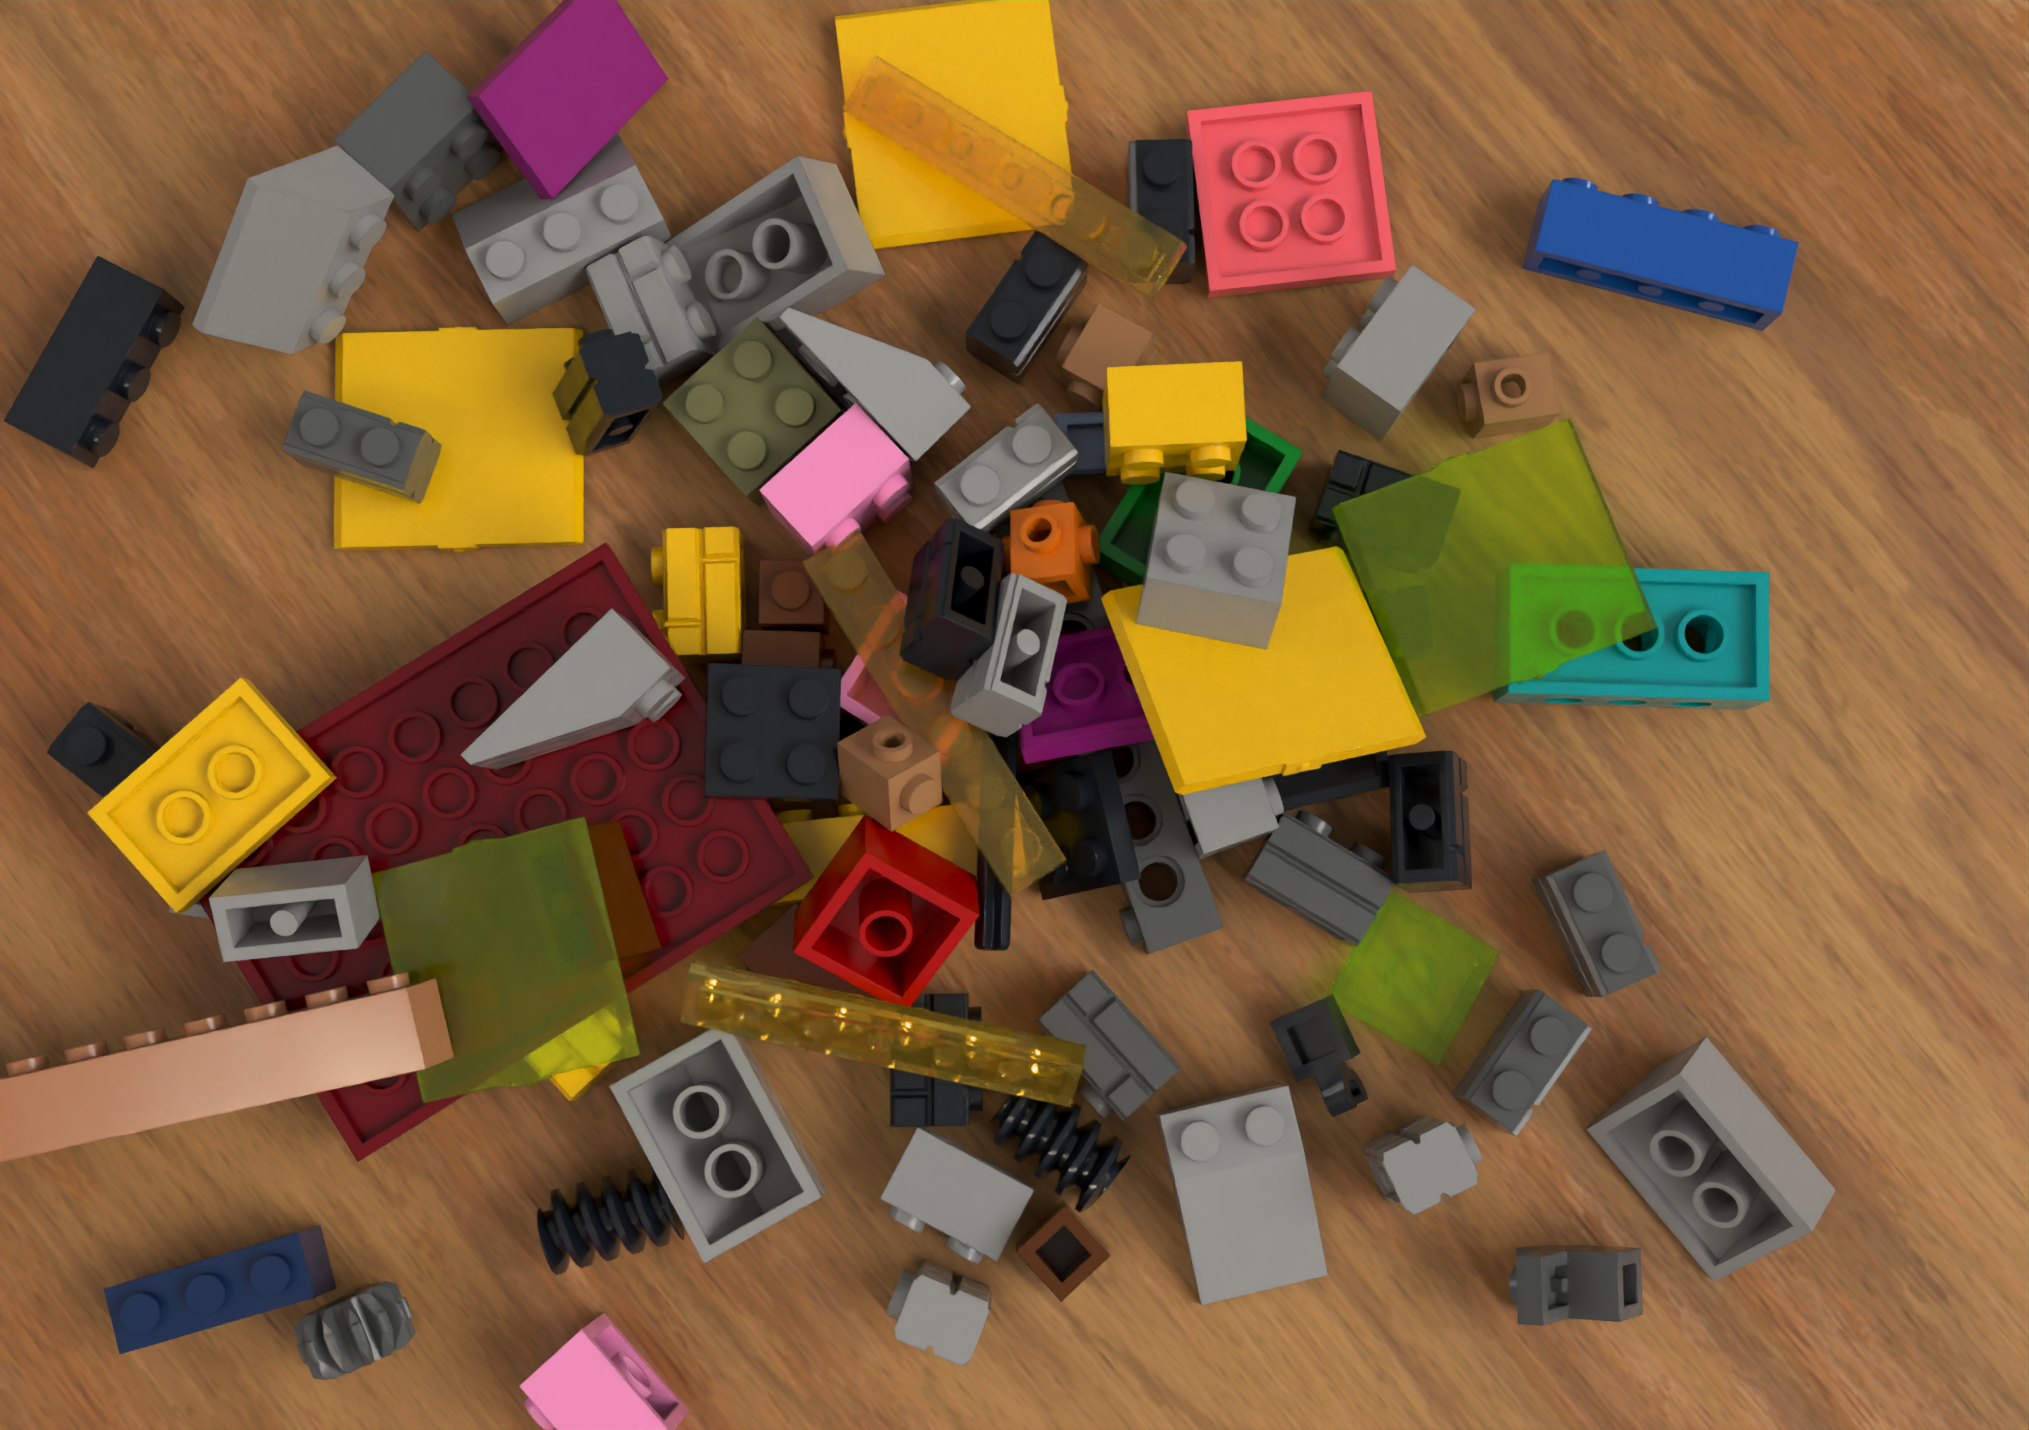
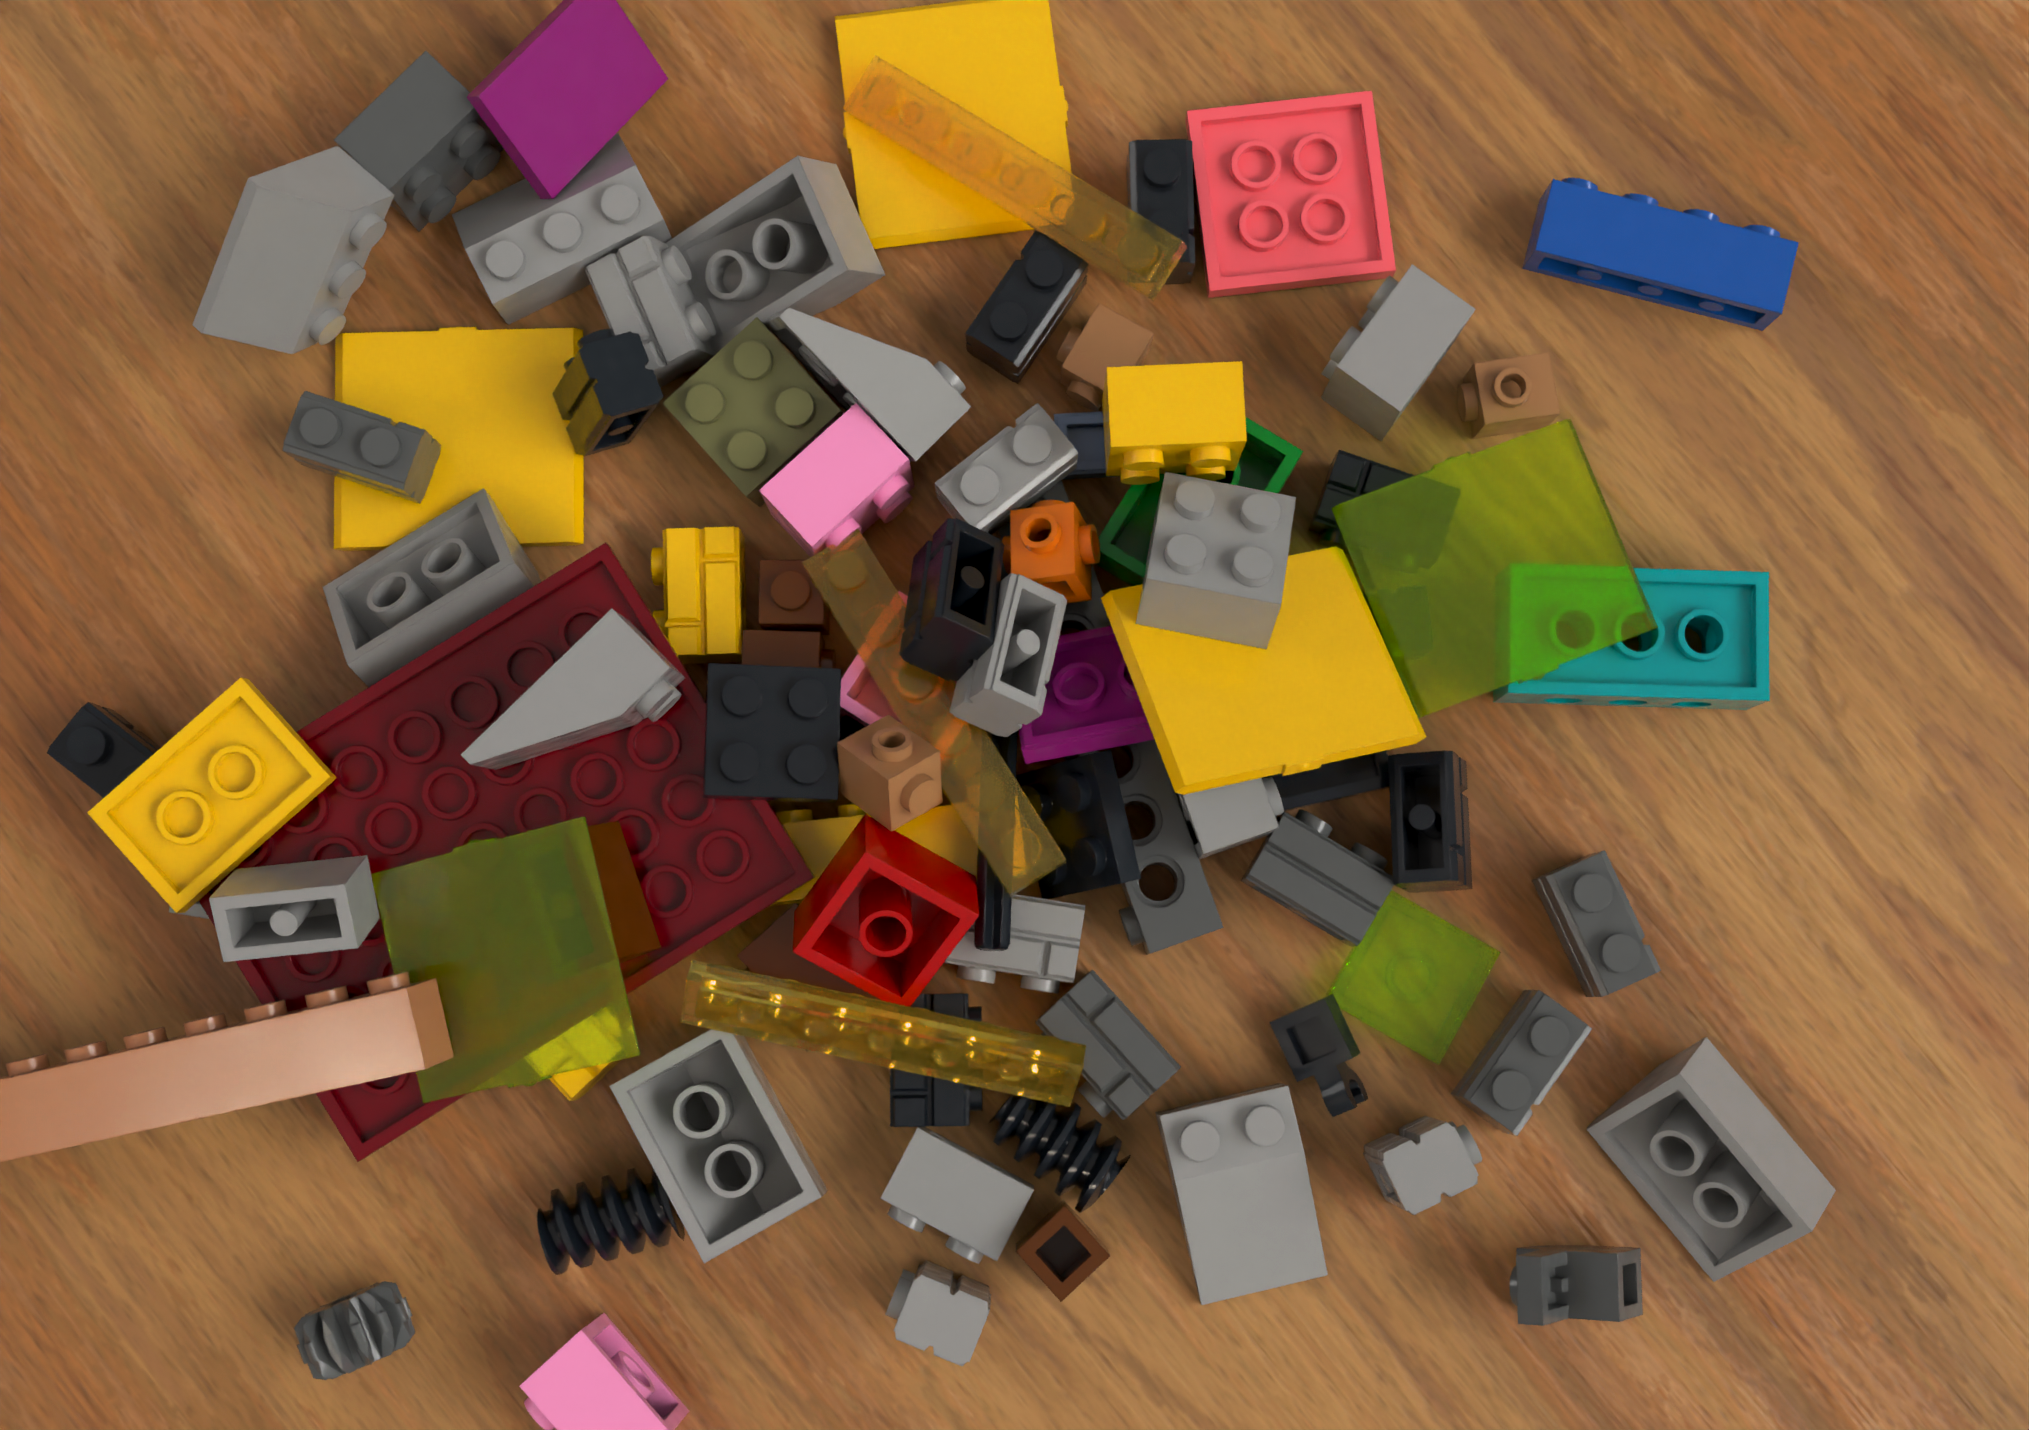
black brick [4,256,185,469] -> none
dark blue brick [104,1225,336,1354] -> none
none -> light grey slope [323,488,541,687]
none -> light grey brick [945,894,1085,994]

